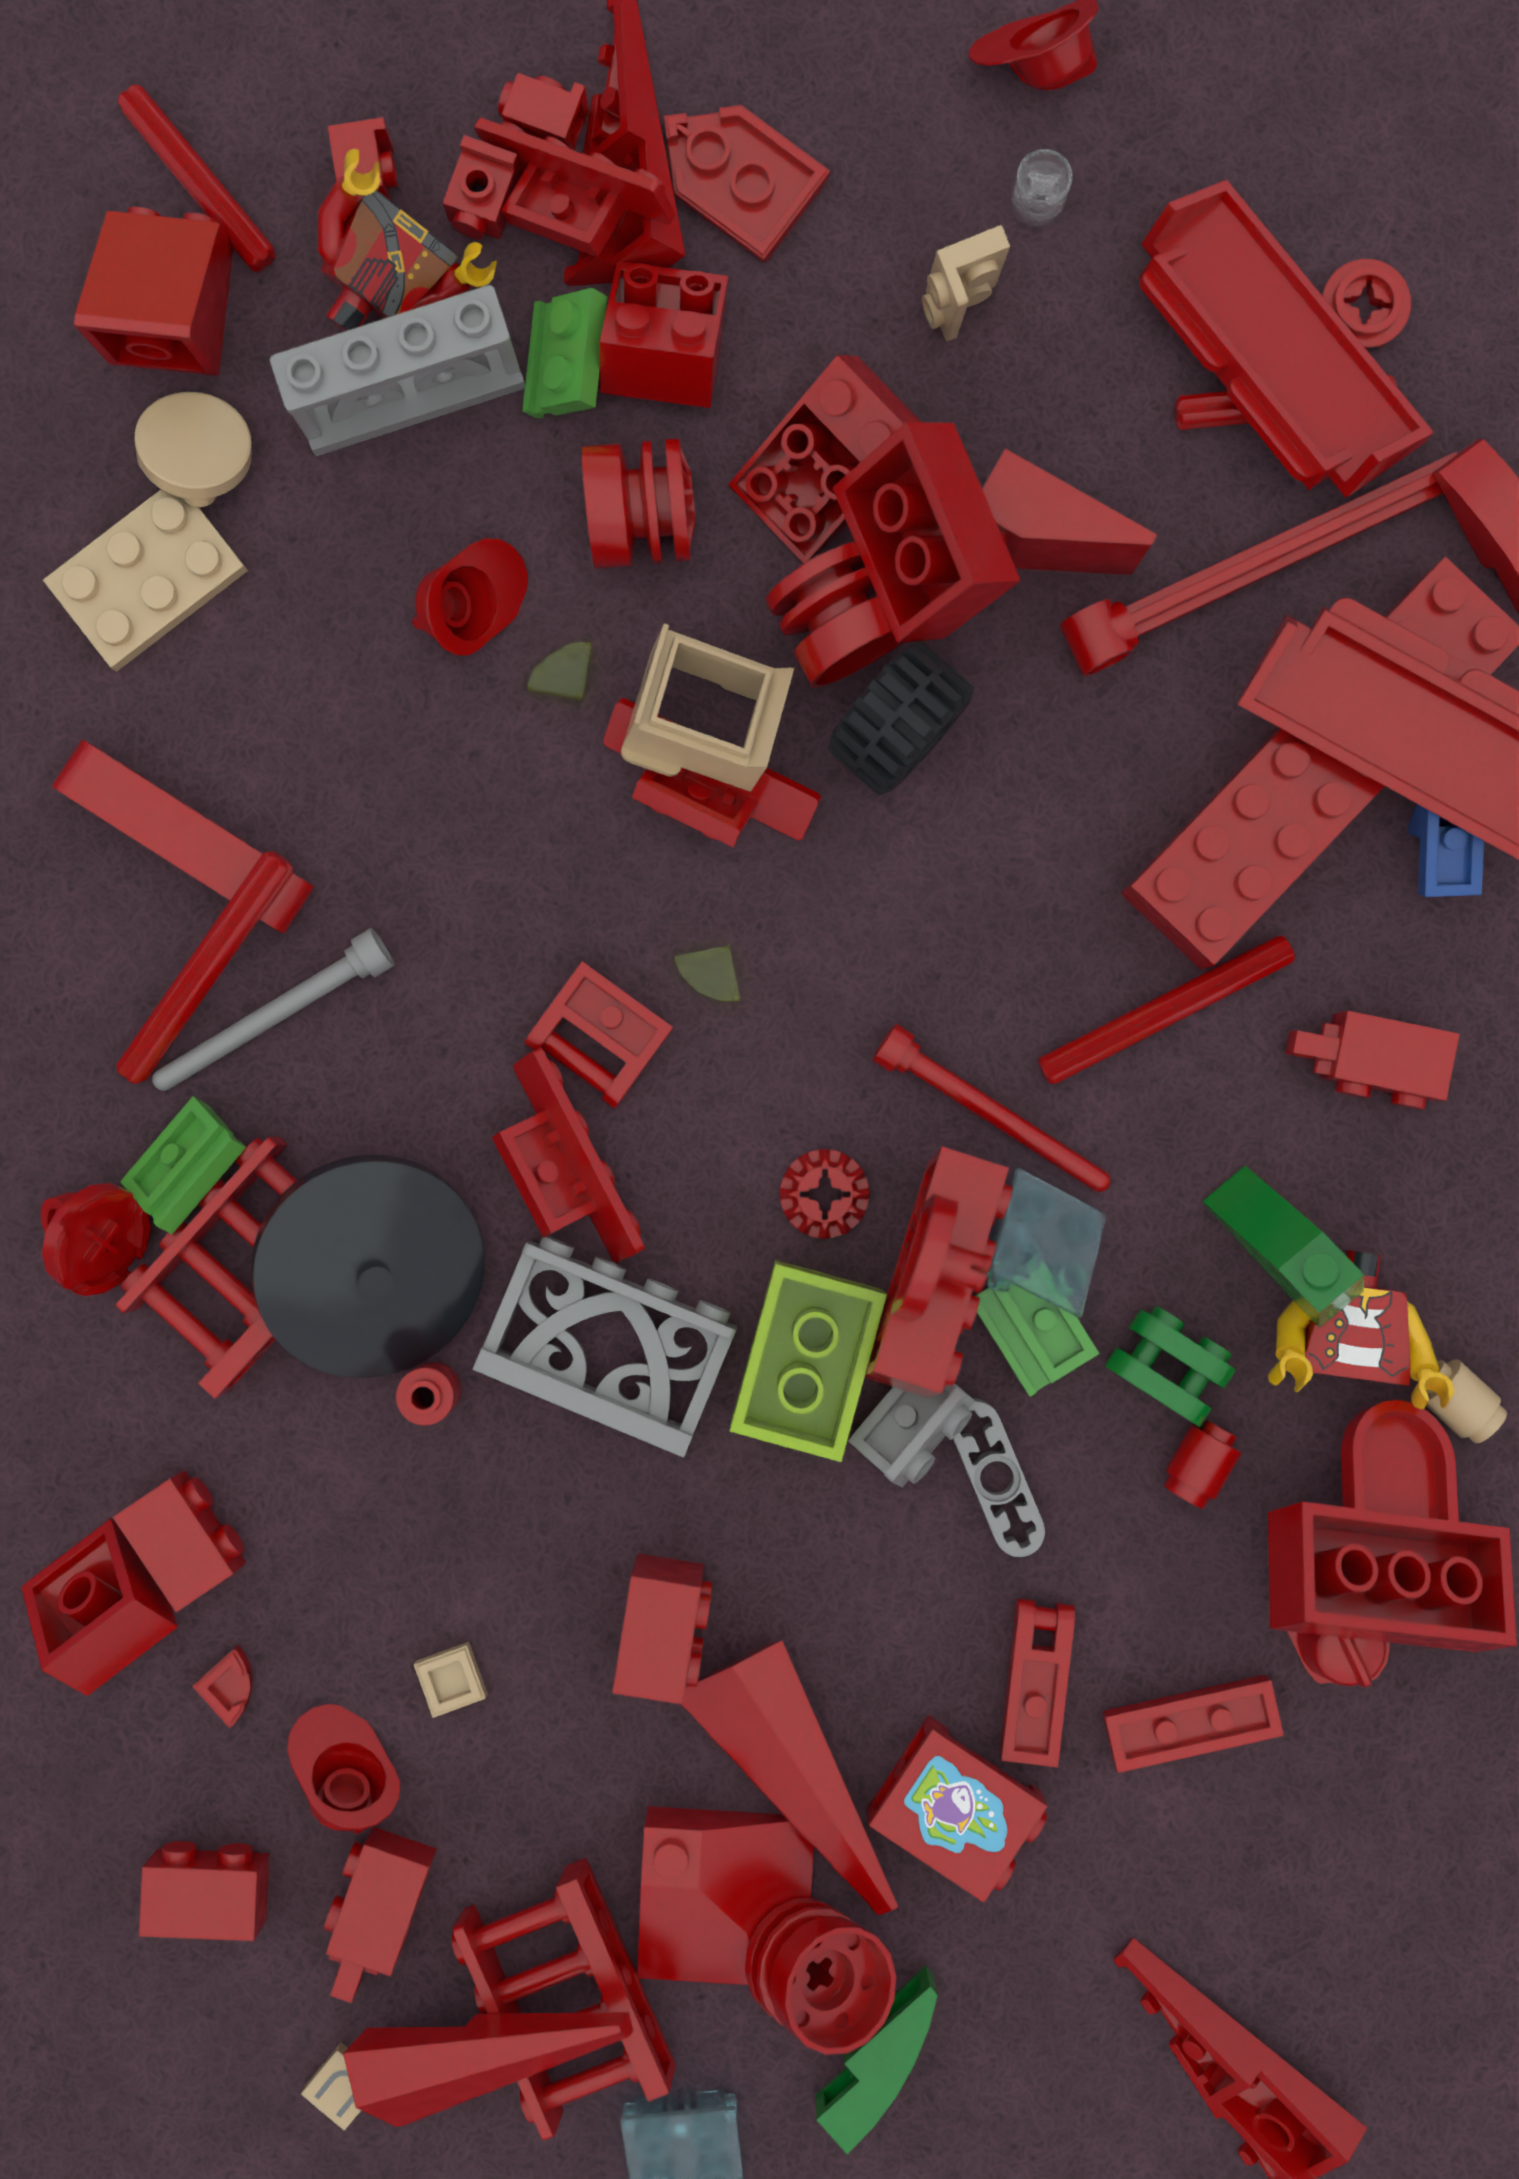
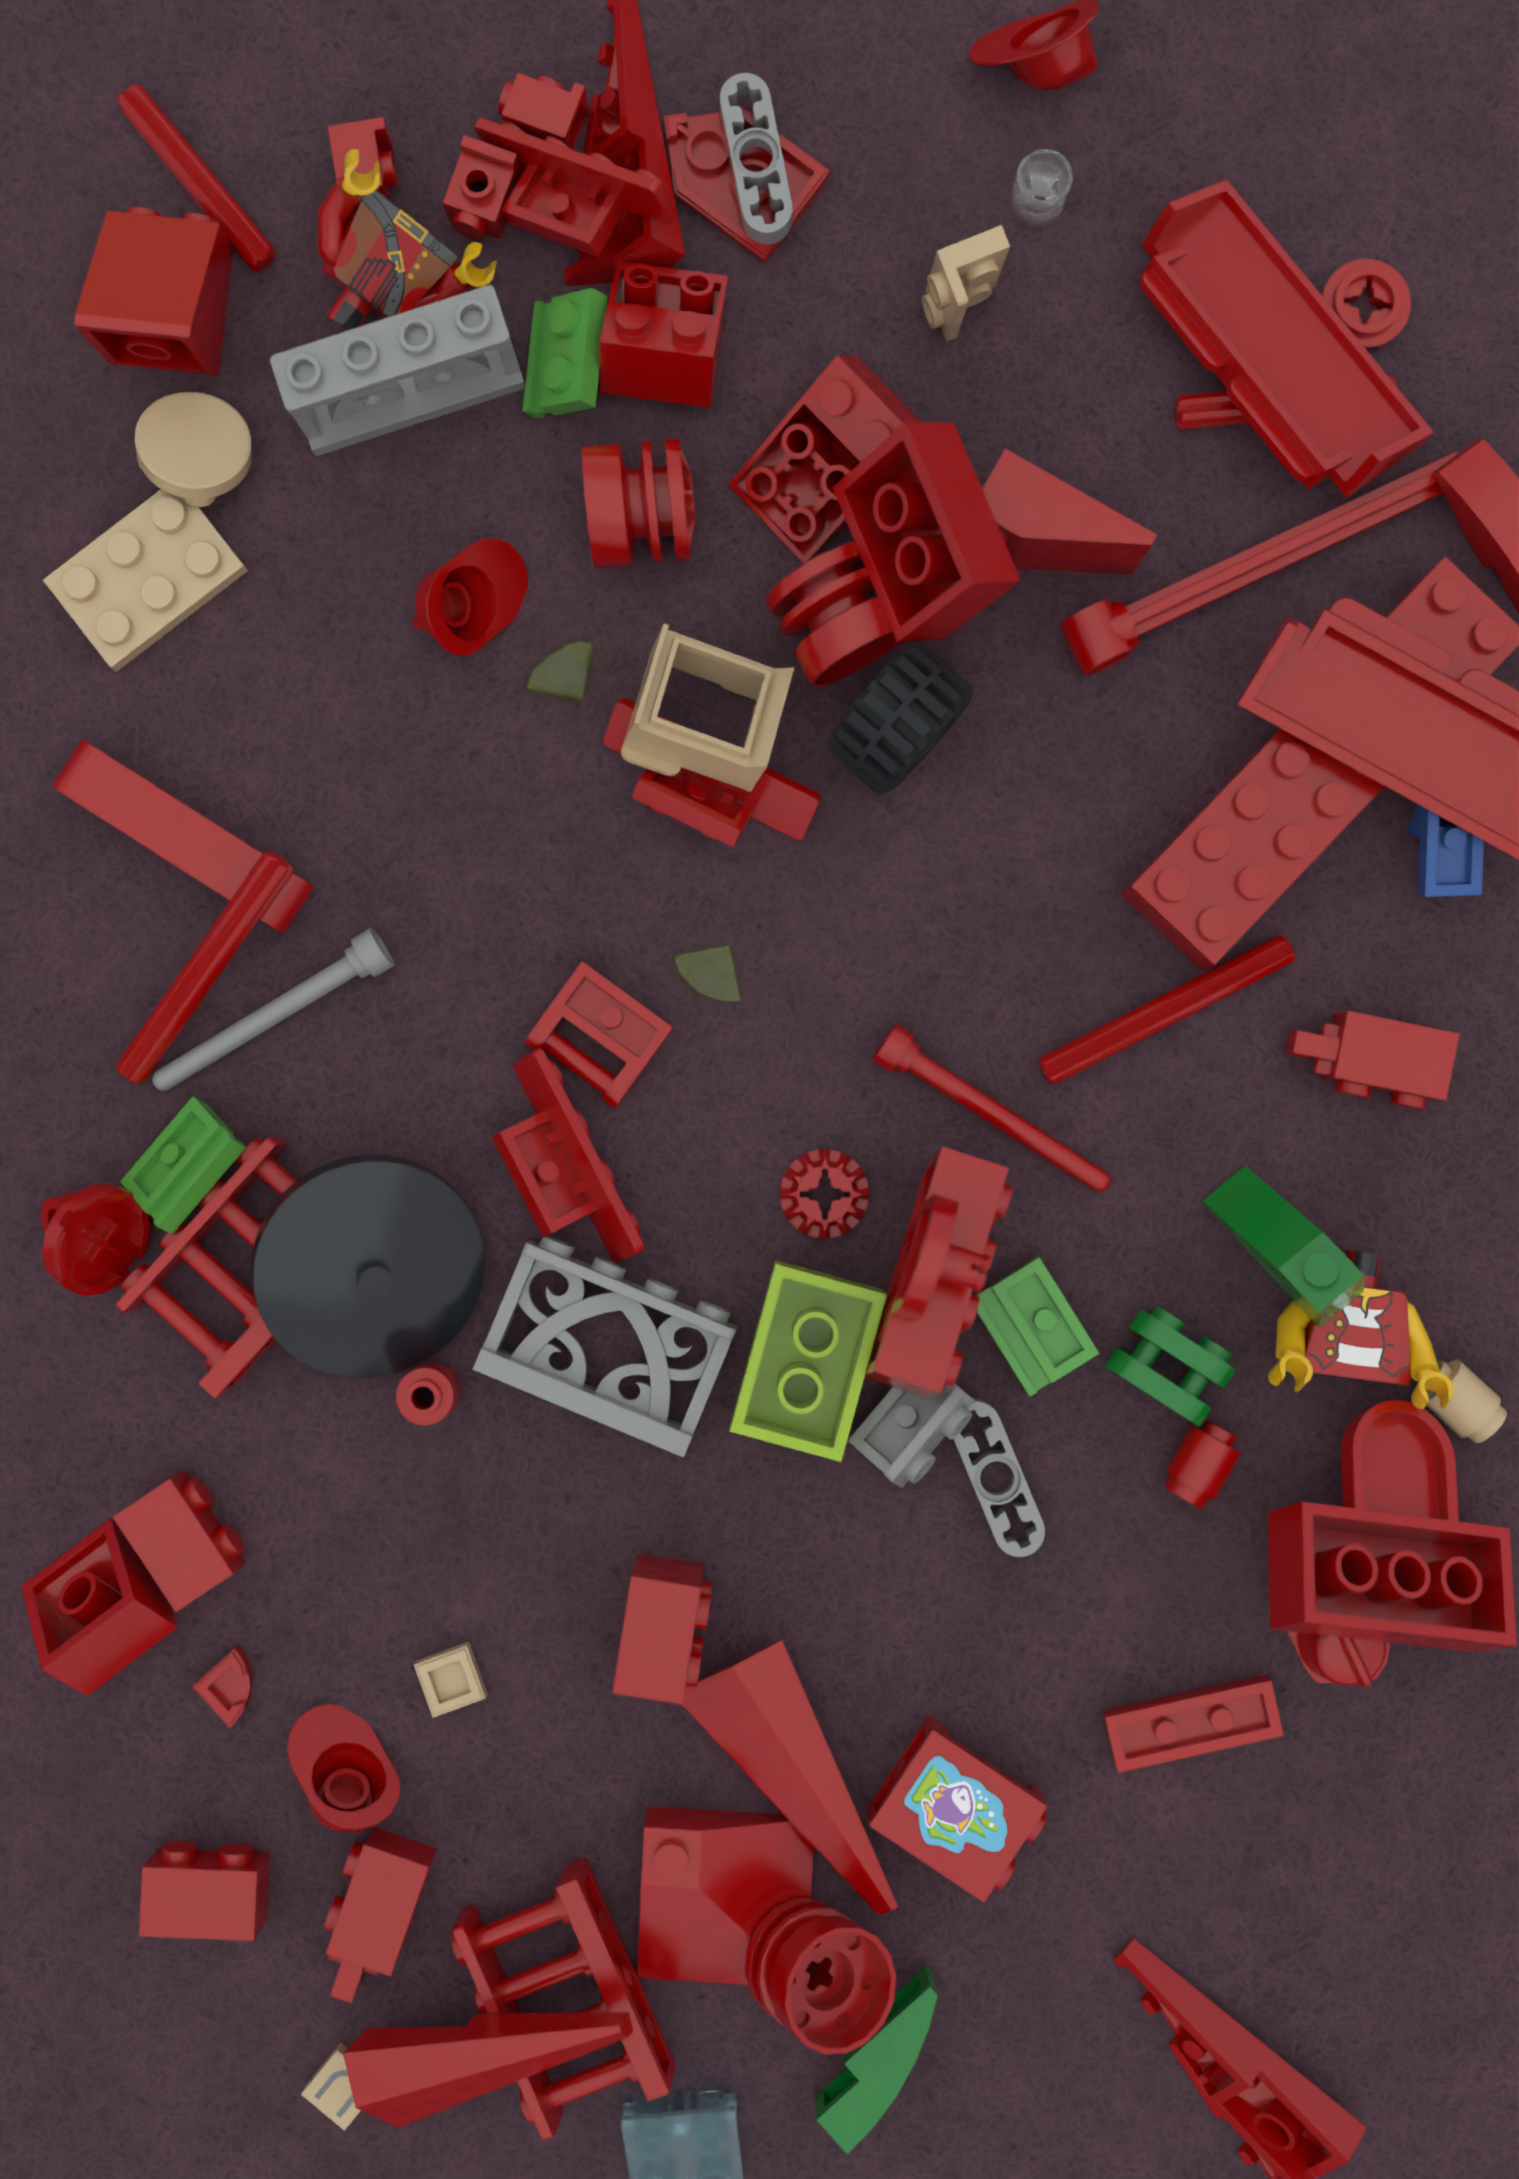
clear light blue hinge [986,1168,1107,1318] -> none
red plate [999,1598,1075,1768] -> none
none -> light grey beam [720,73,792,245]

